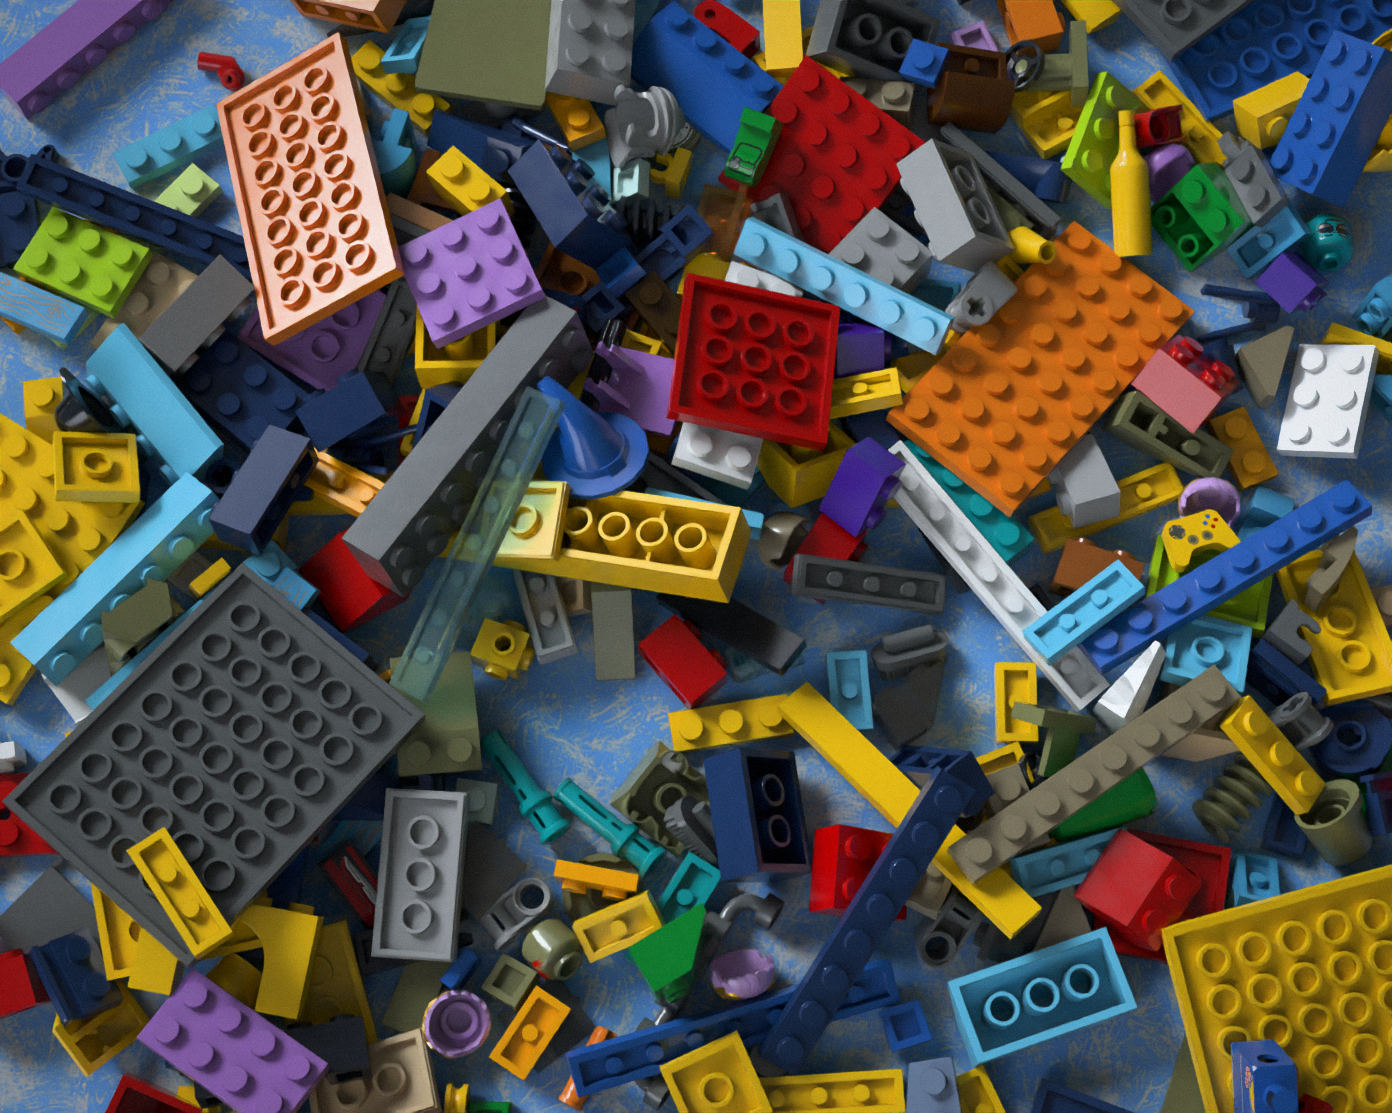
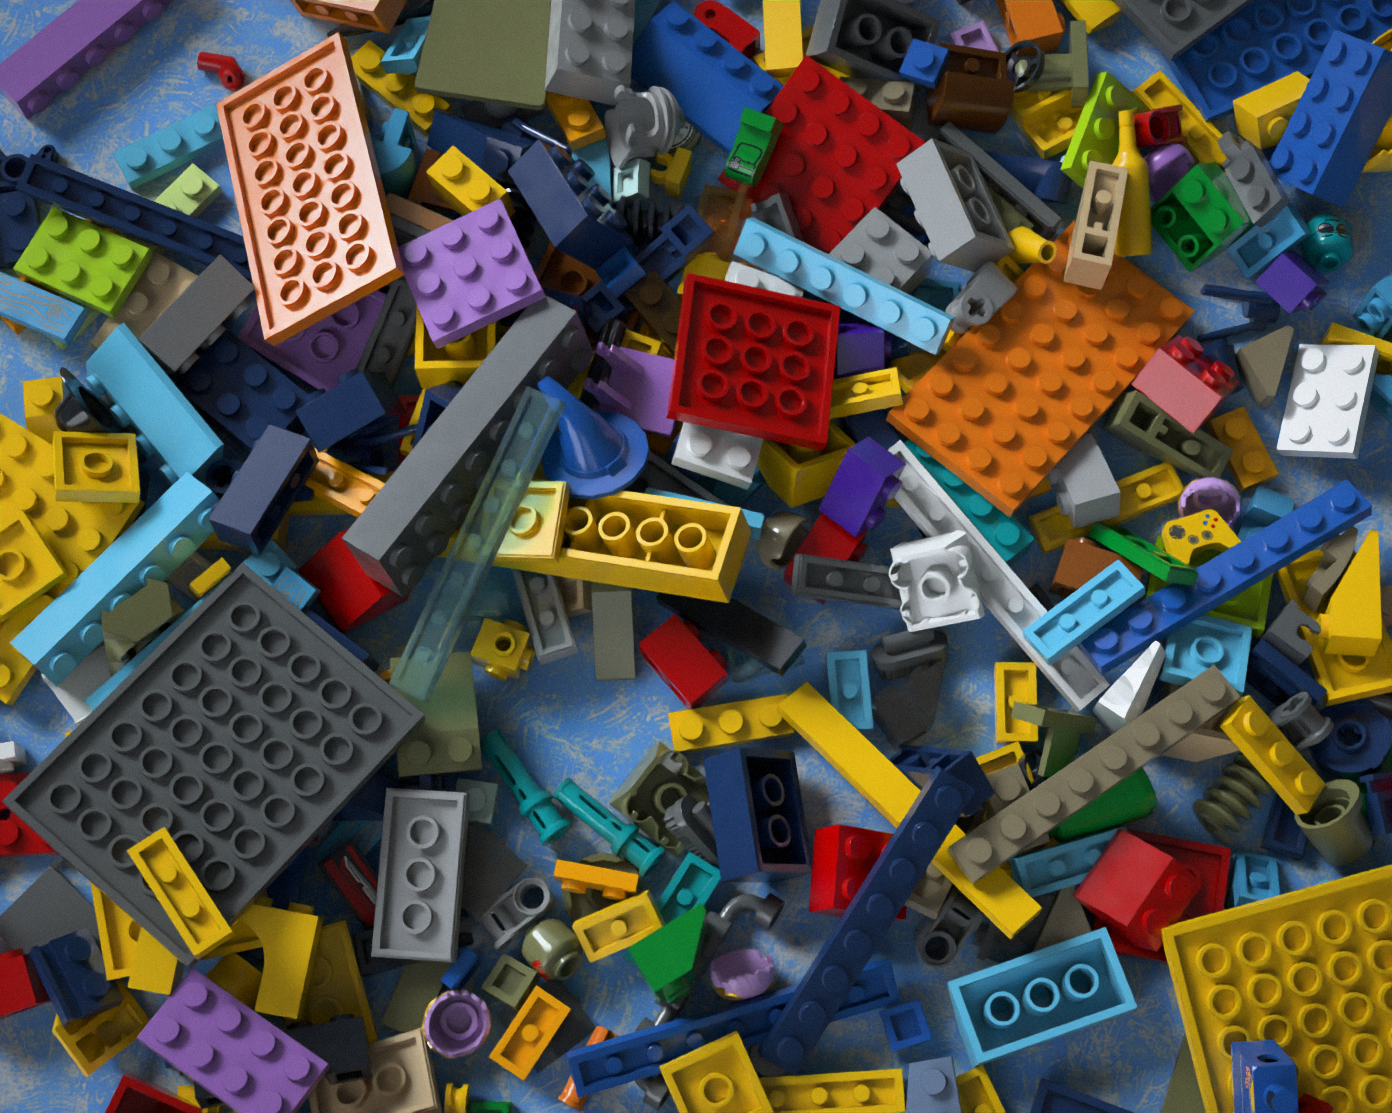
none -> white slope [888,530,985,632]
none -> tan slope [1063,161,1128,290]
none -> green tile [1088,522,1199,586]
none -> yellow slope [1317,530,1382,657]

